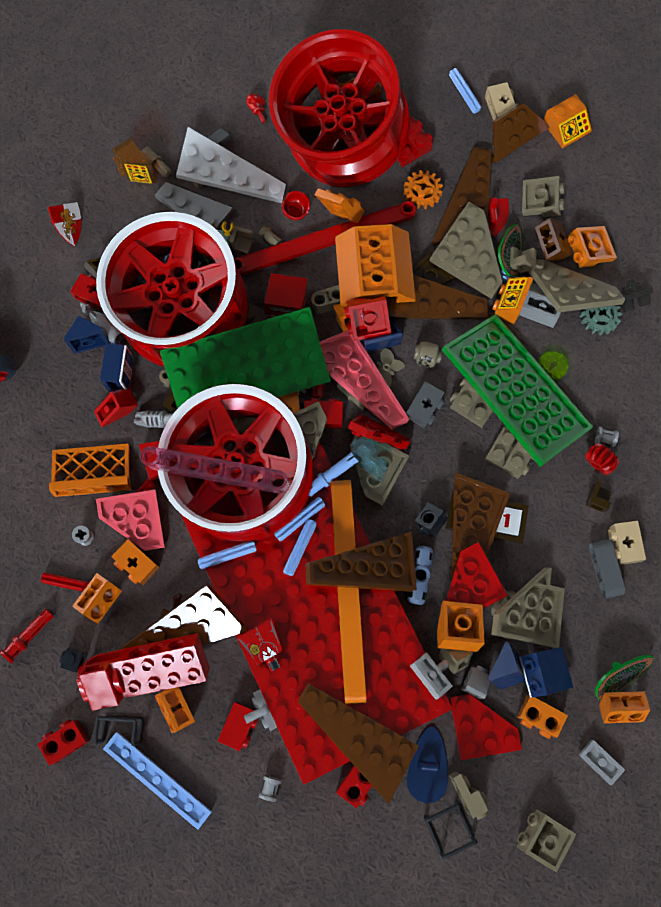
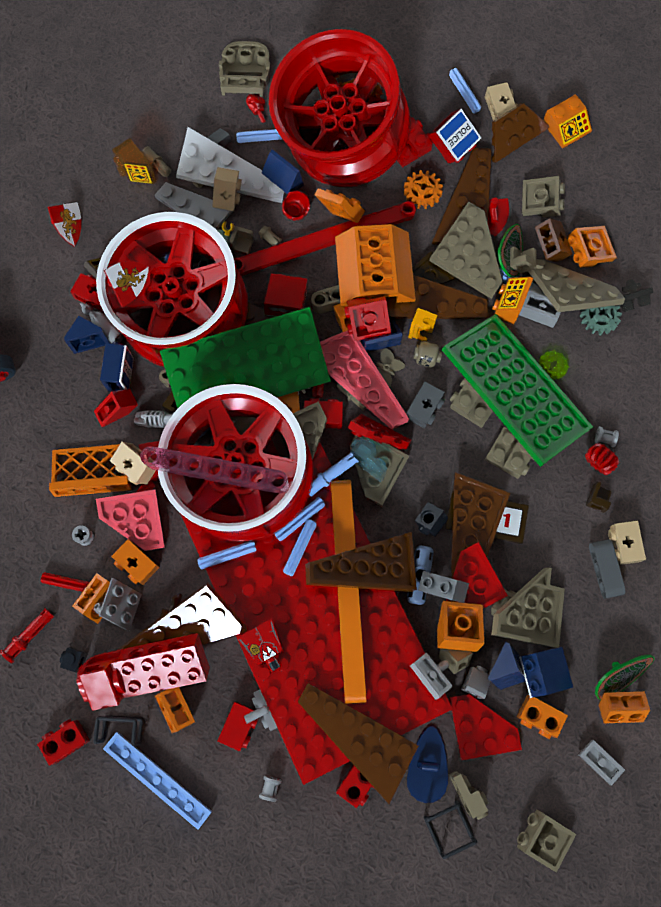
none -> light grey hinge [94,578,142,631]
none -> shield [104,261,149,307]
none -> tan brick [110,442,157,485]
none -> tan brick [213,167,242,211]
none -> dark tan slope [219,41,270,97]
none -> light blue axle [236,129,282,143]
none -> dark blue slope [261,150,304,194]
none -> light orange hinge [408,308,437,341]
none -> dark grey brick [418,571,469,603]
none -> piece [428,109,481,163]

